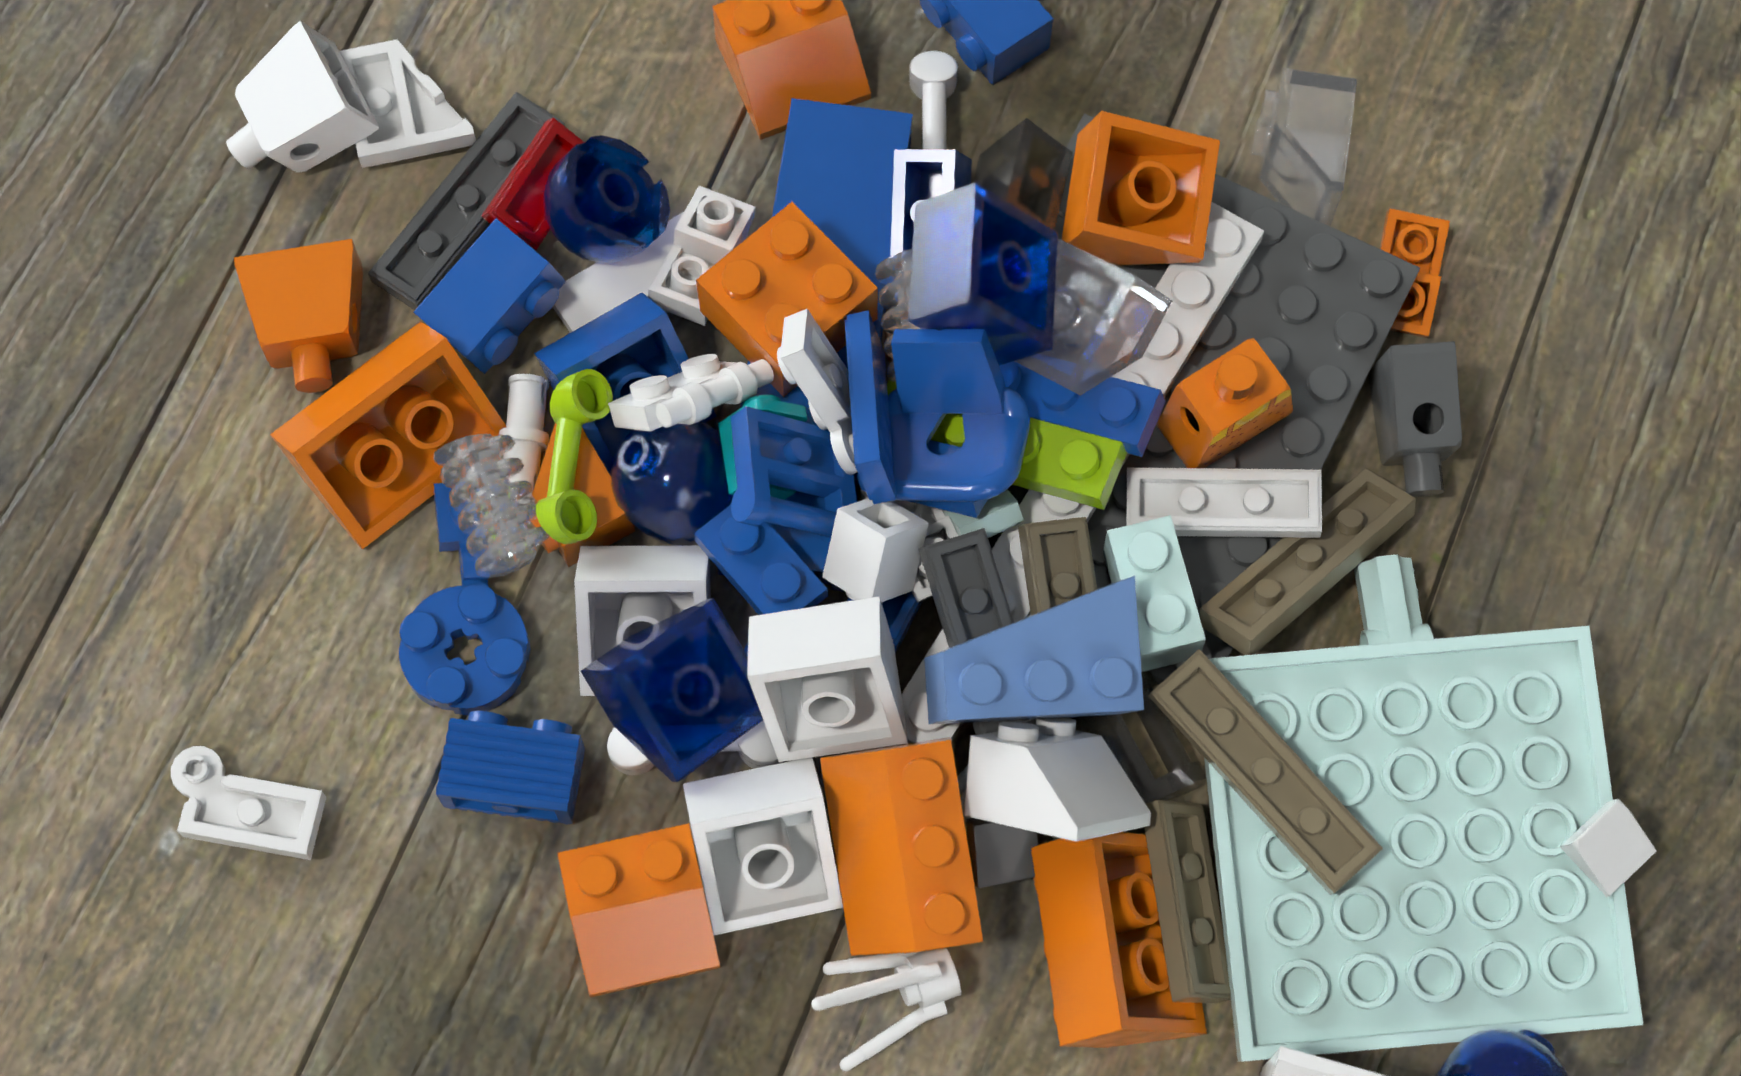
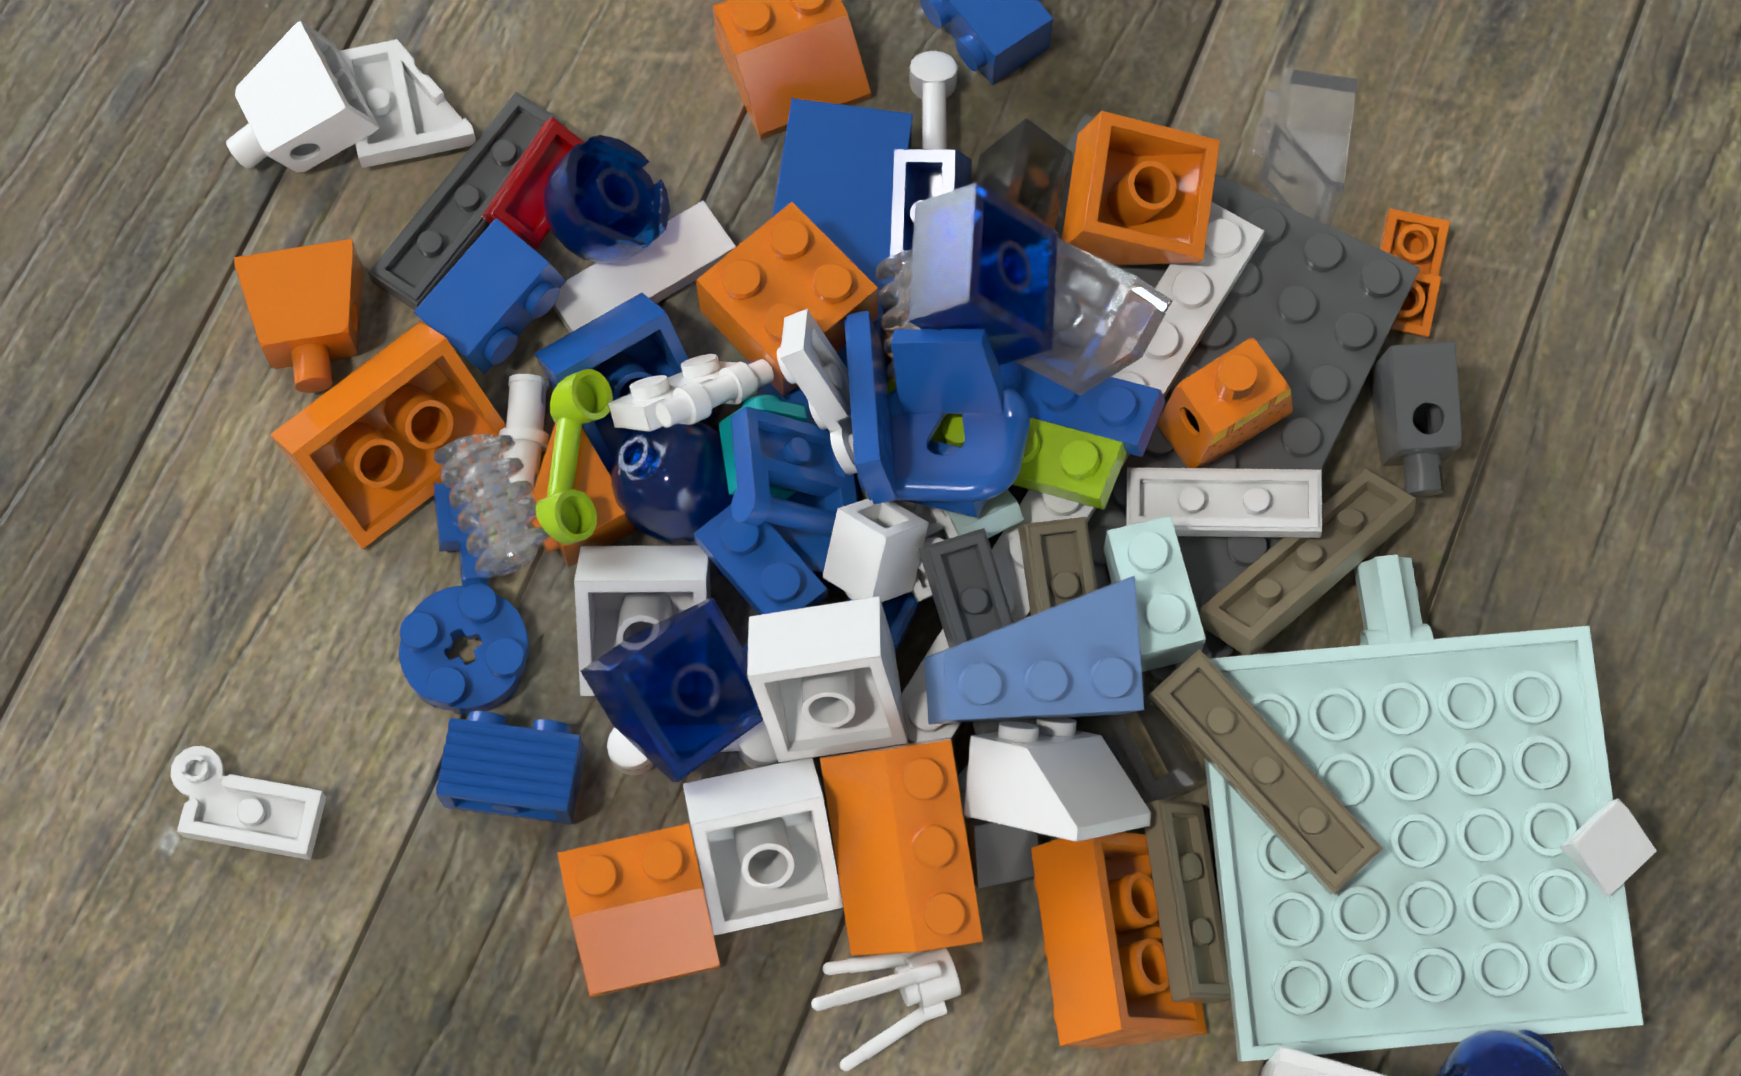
white slope [648,186,756,326] -> none

